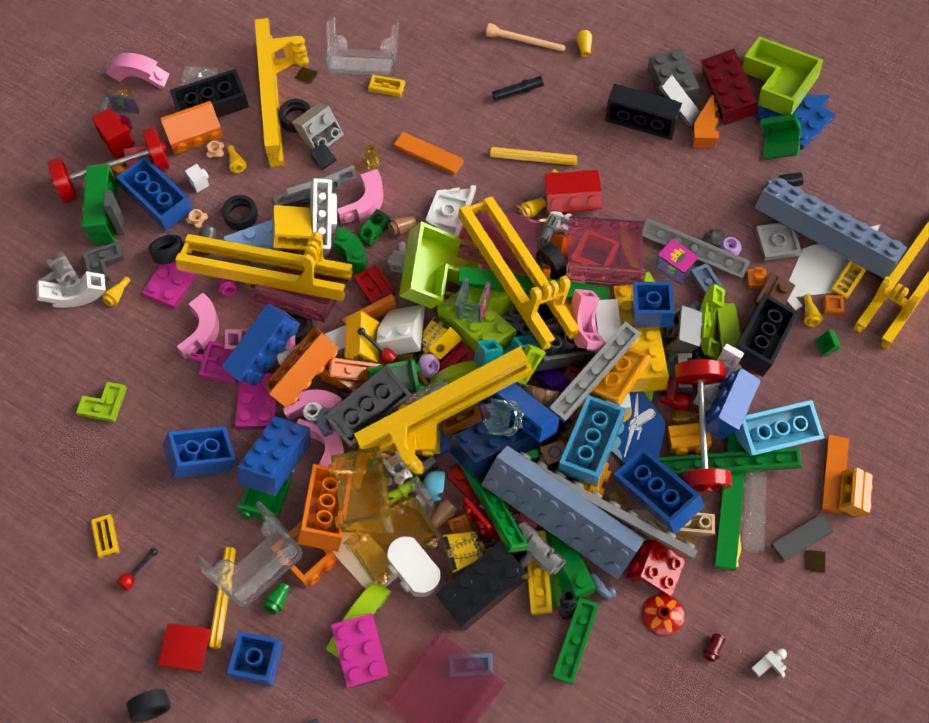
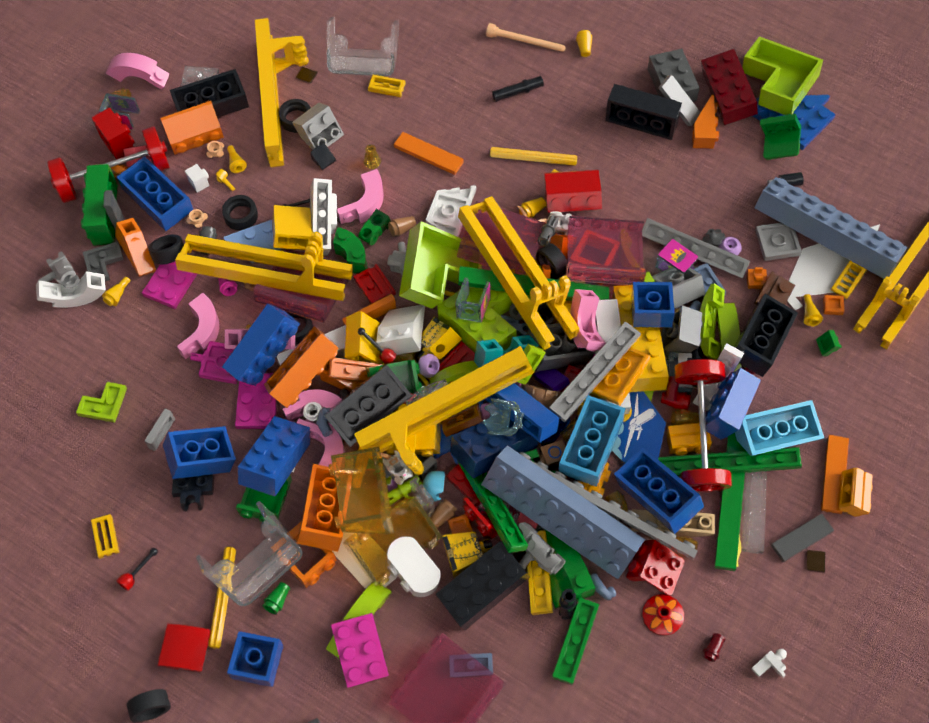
light grey wedge [273,162,357,206] -> none
none -> orange slope [115,218,156,277]
none -> light grey tile [145,409,175,451]
none -> black plate [172,474,214,512]
none -> yellow hand [216,169,235,191]
none -> light grey slope [652,266,705,308]

